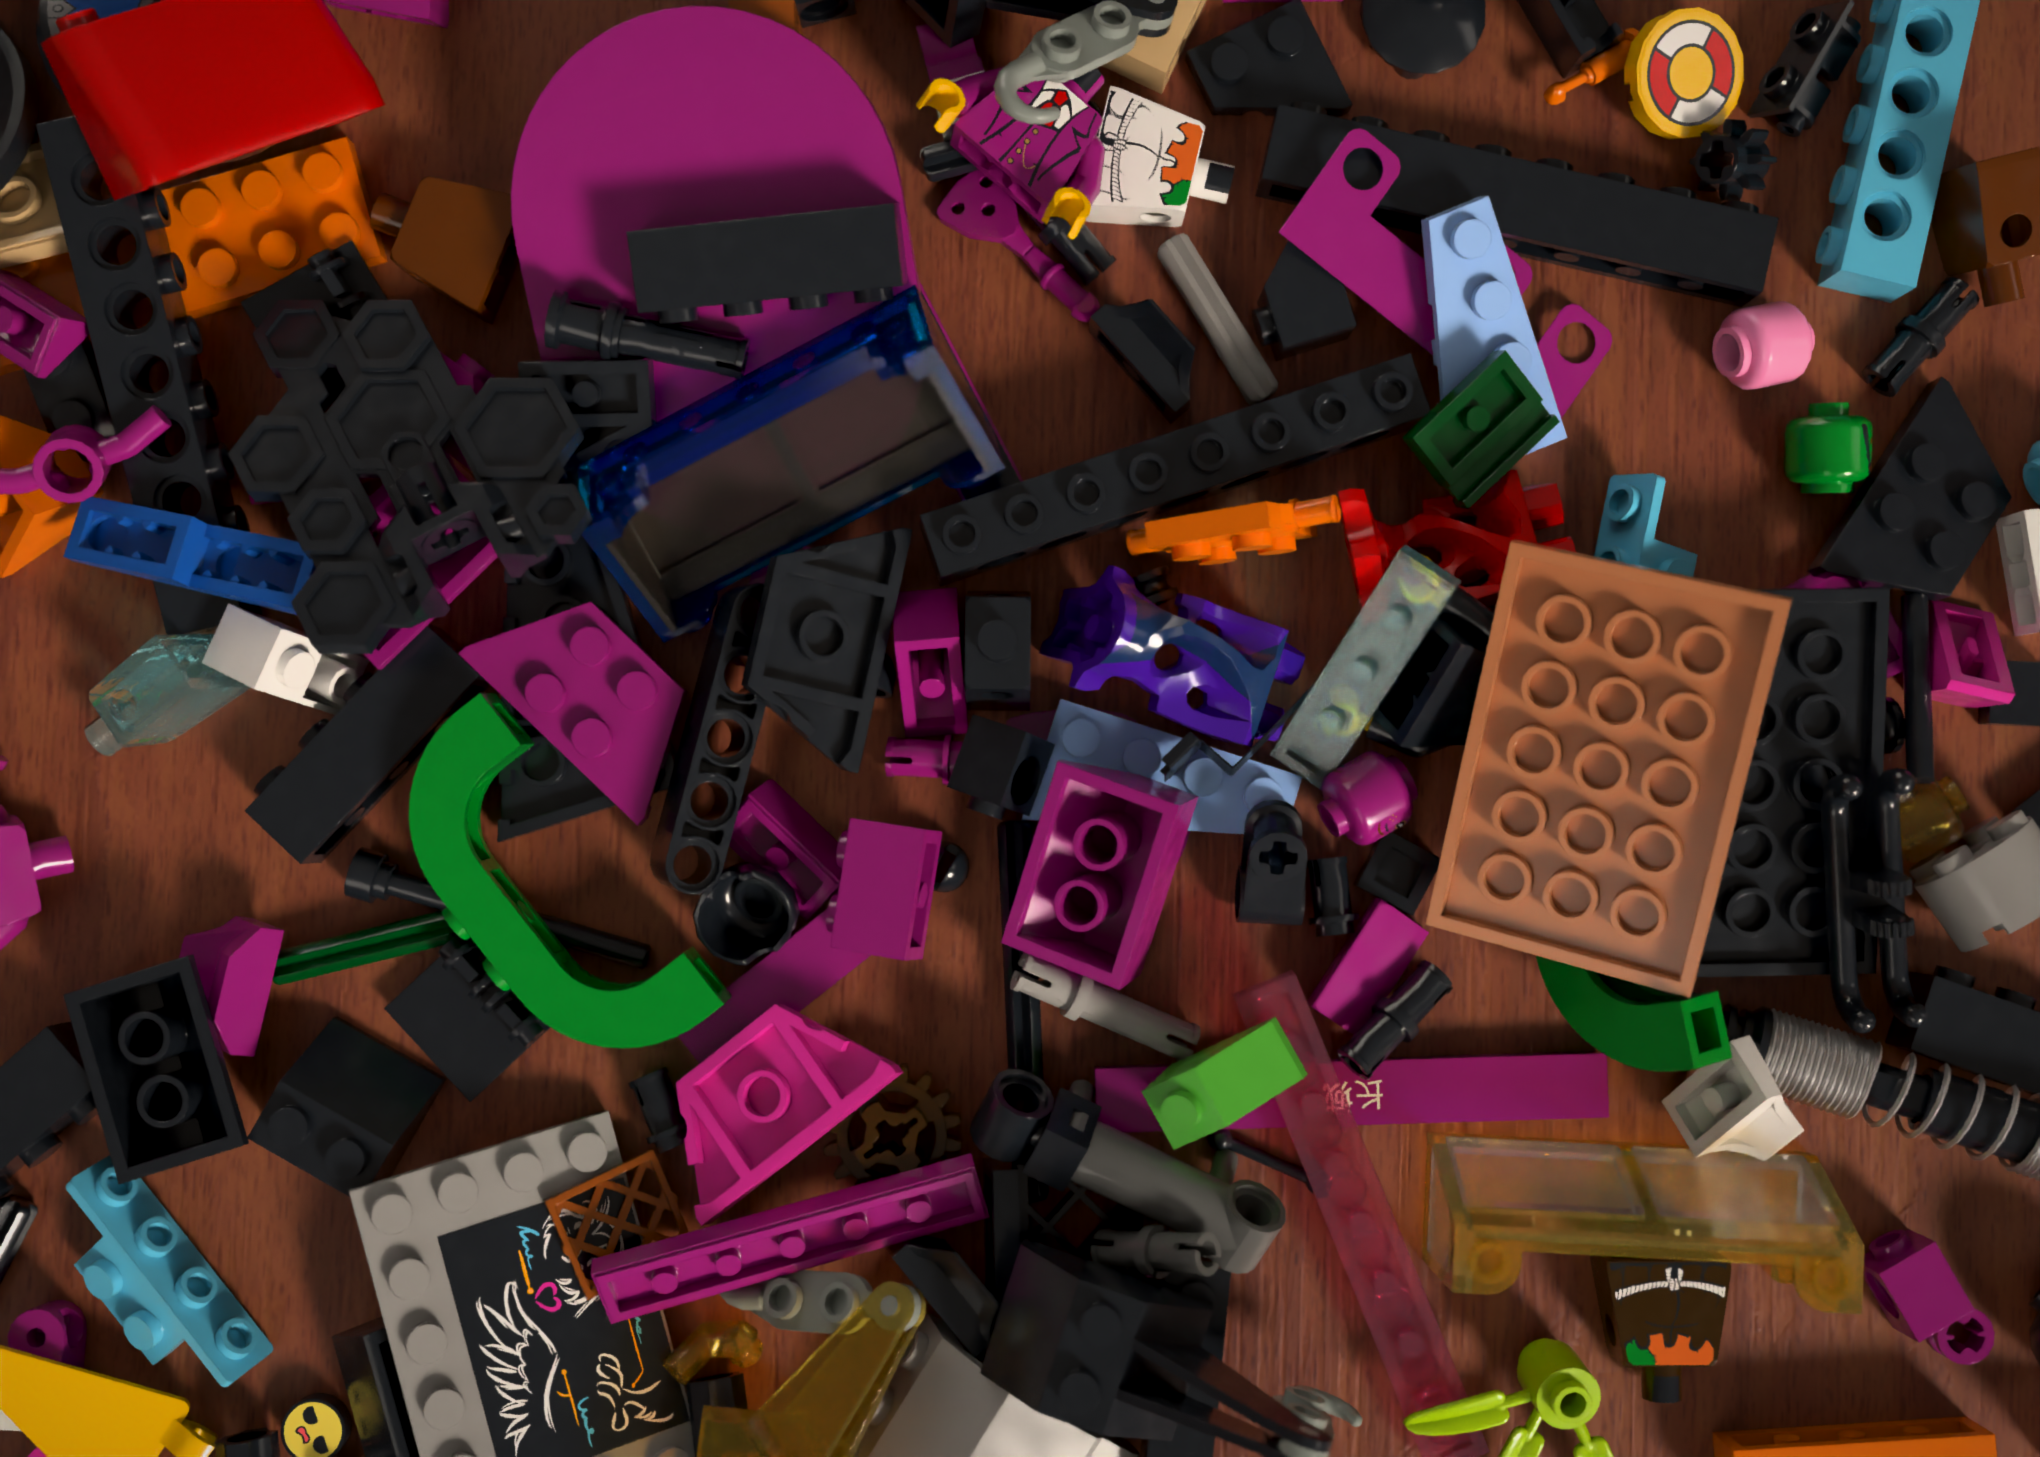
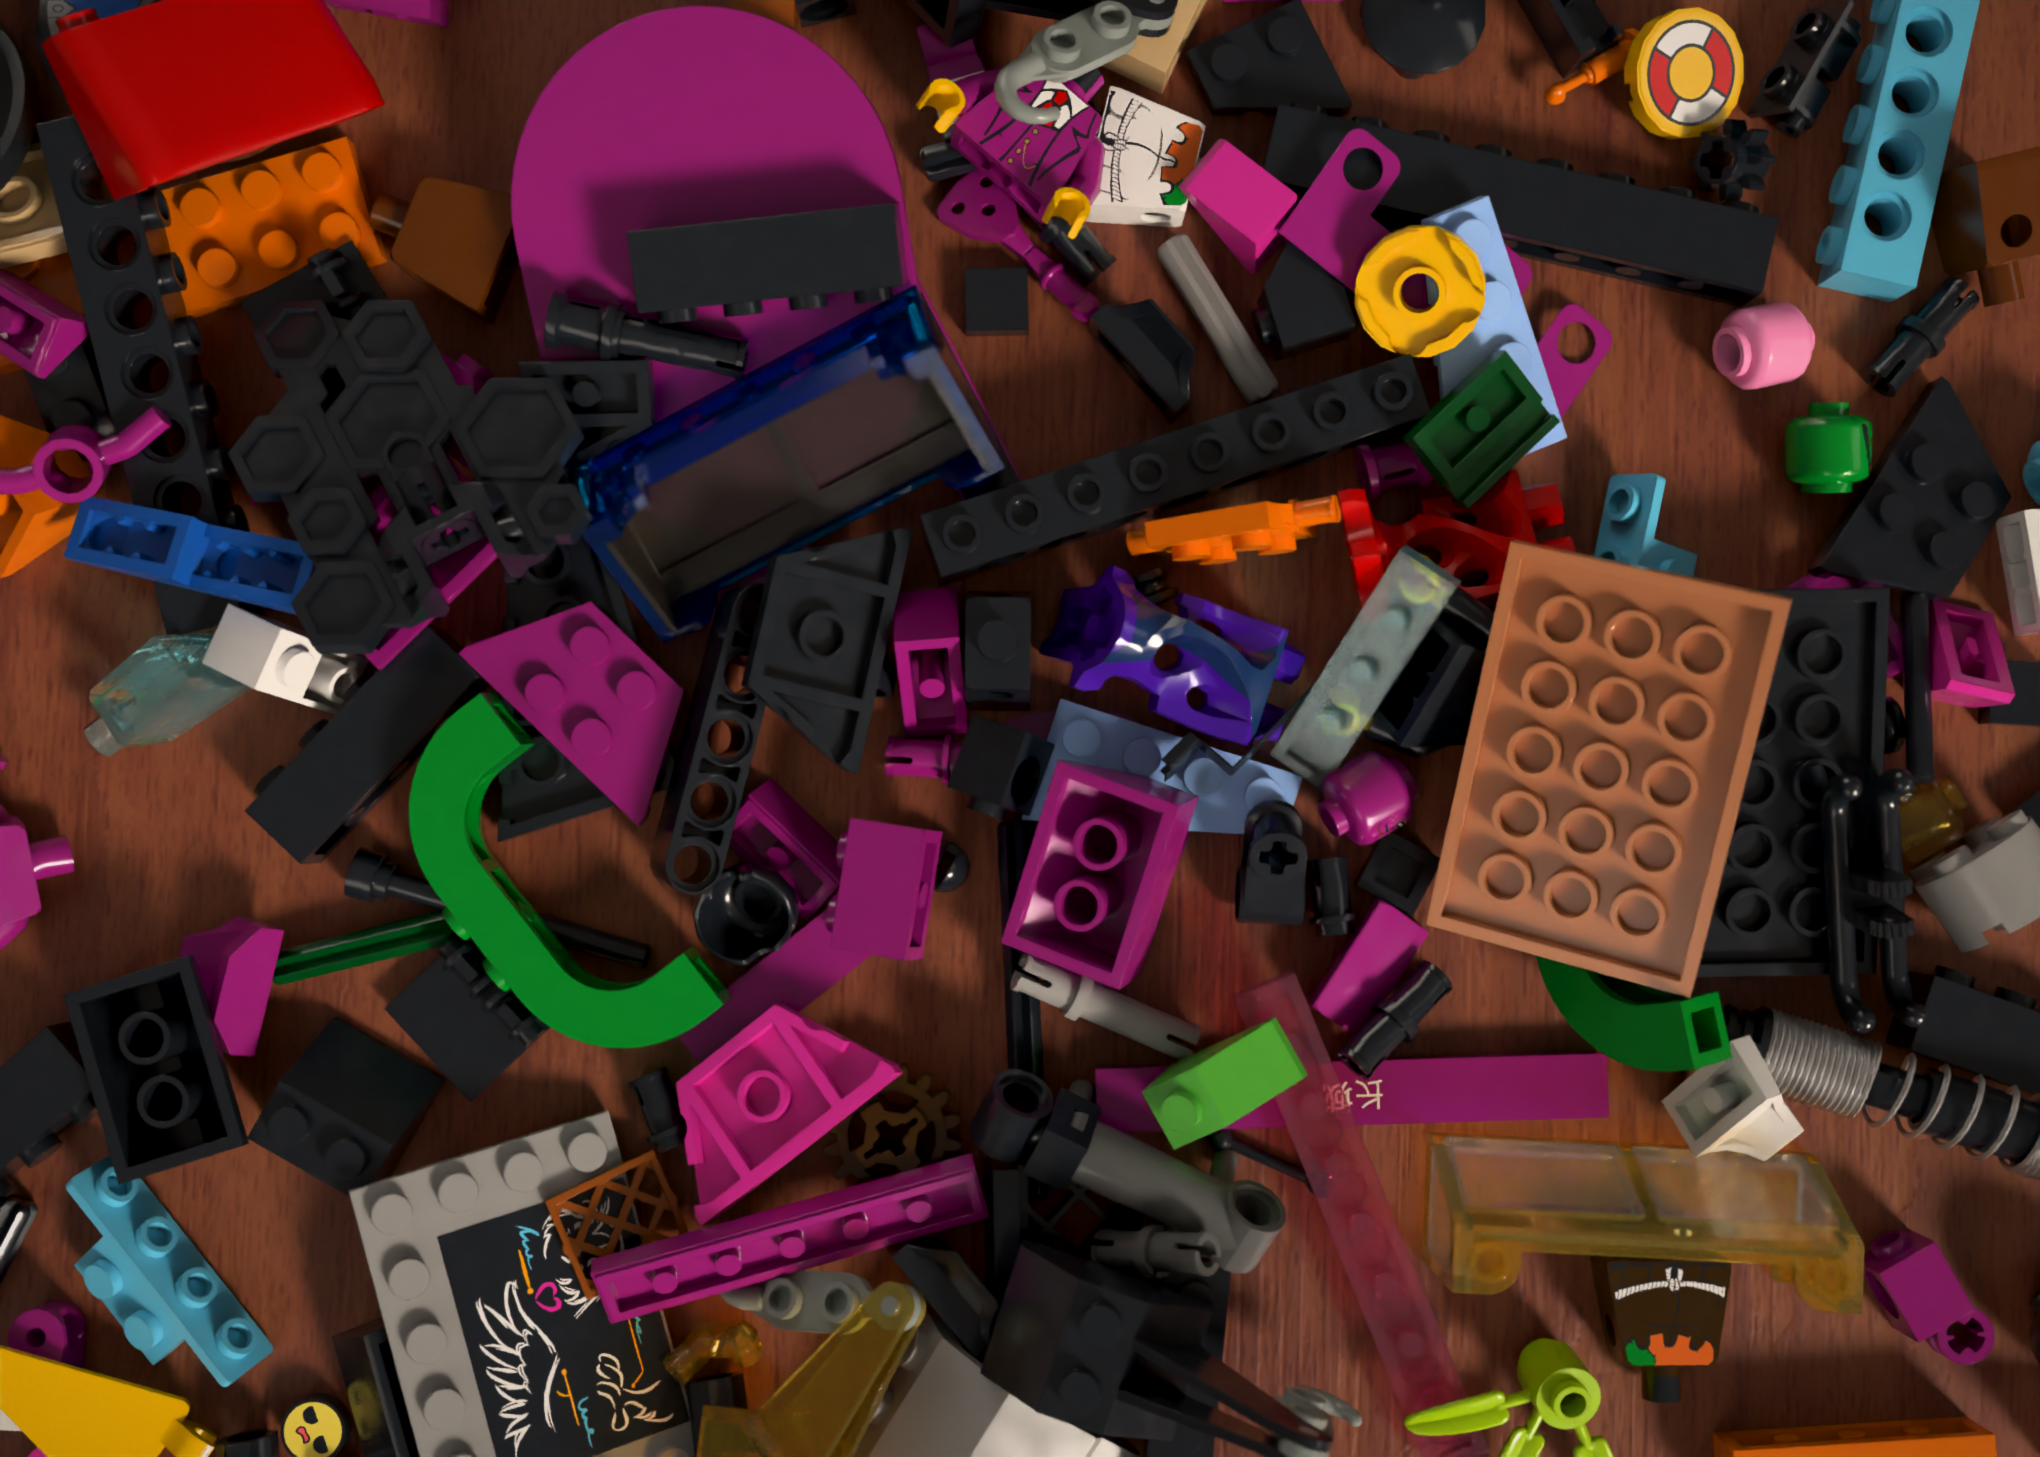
none -> black tile [964,267,1029,337]
none -> dark pink slope [1178,139,1297,275]
none -> yellow tile [1354,225,1486,357]
none -> magenta bush [1354,440,1433,501]

